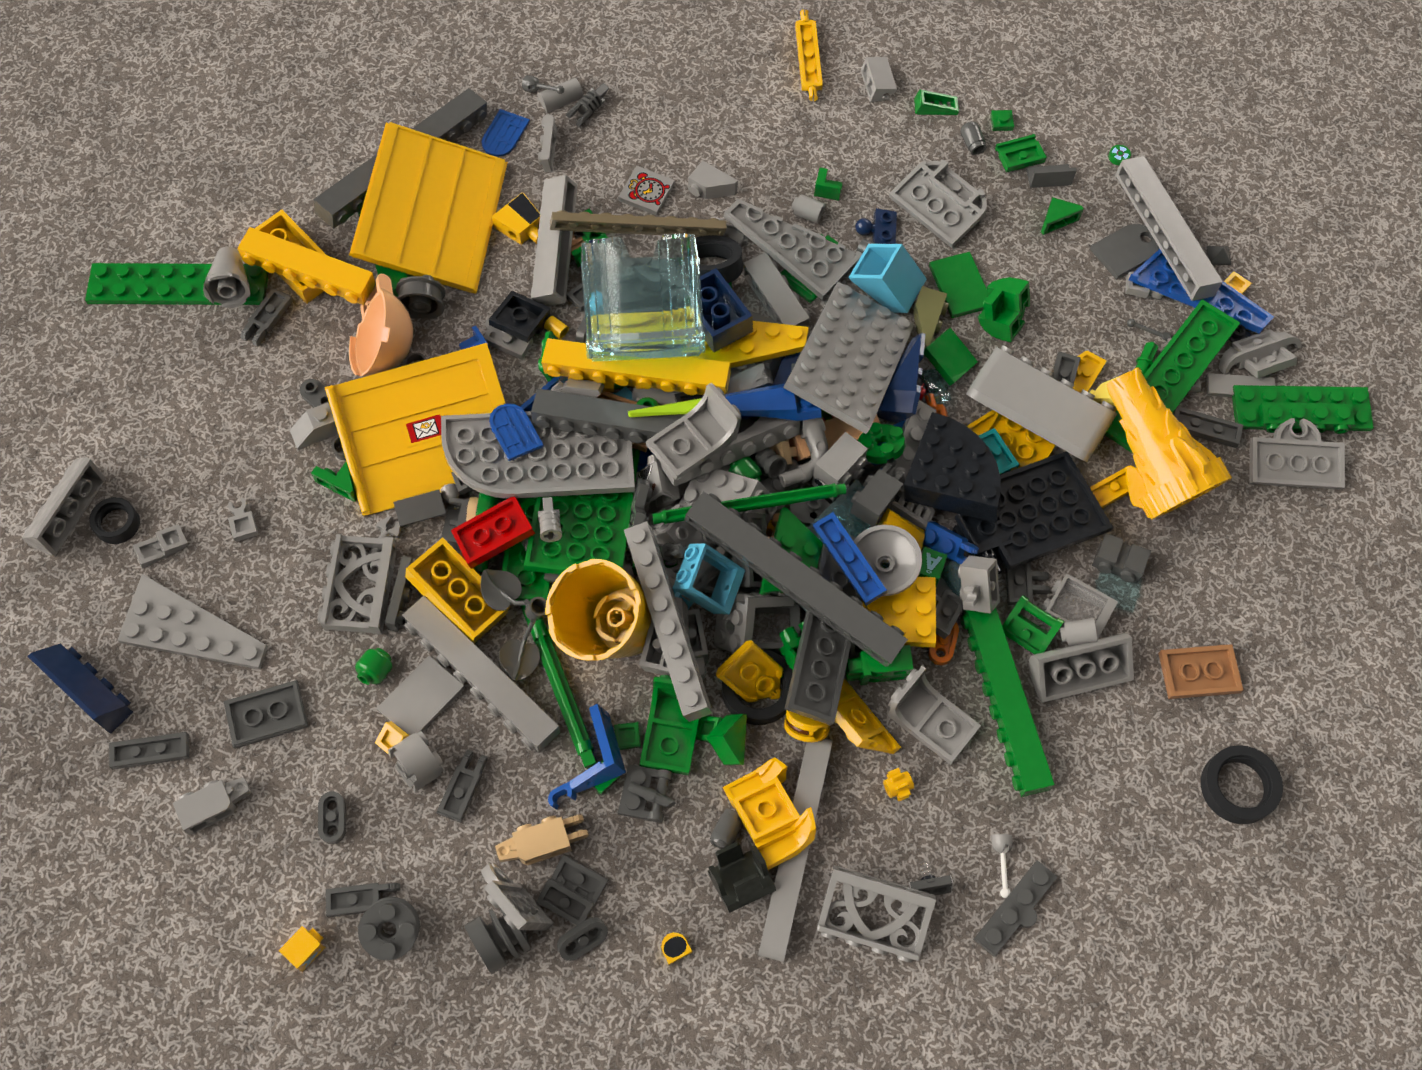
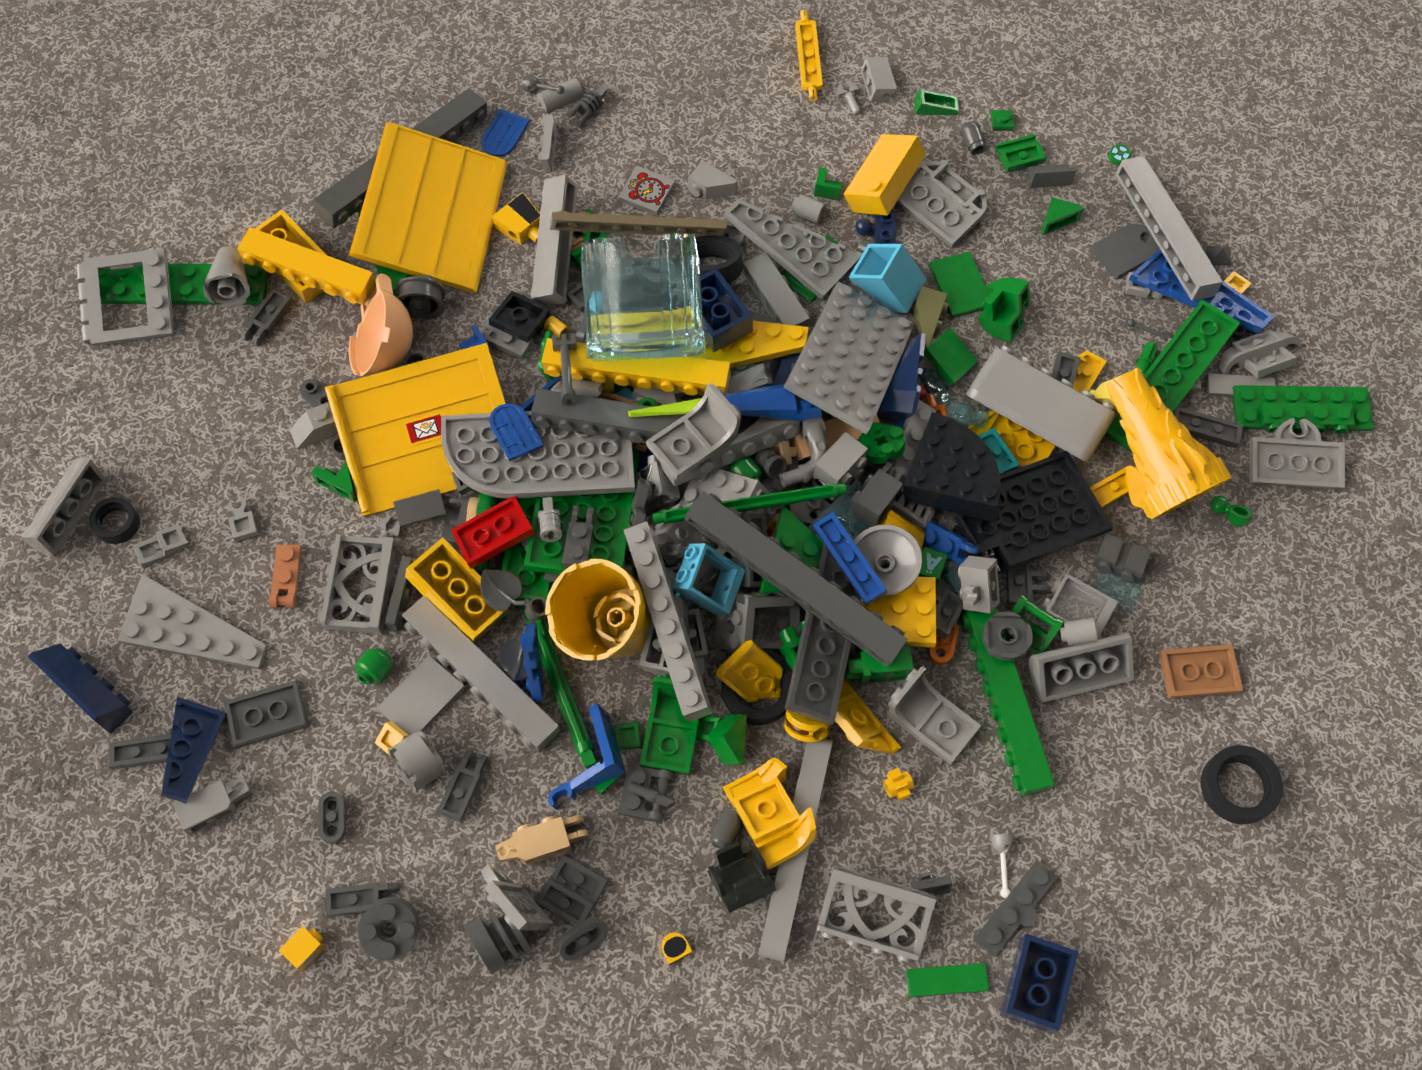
light grey hinge [440,484,460,503] -> none
none -> light grey hinge [76,248,175,346]
none -> dark blue wing [161,697,226,804]
none -> nougat plate [269,545,302,608]
none -> blue wing [521,623,544,702]
none -> dark grey hinge [552,333,577,404]
none -> dark grey hinge [562,506,594,568]
none -> light grey bar [837,80,861,115]
none -> yellow brick [844,134,925,216]
none -> green tile [906,963,989,998]
none -> clear light blue plate [946,400,989,428]
none -> dark grey plate [982,612,1033,661]
none -> dark blue brick [1000,934,1078,1034]
none -> green plate [1210,496,1253,526]

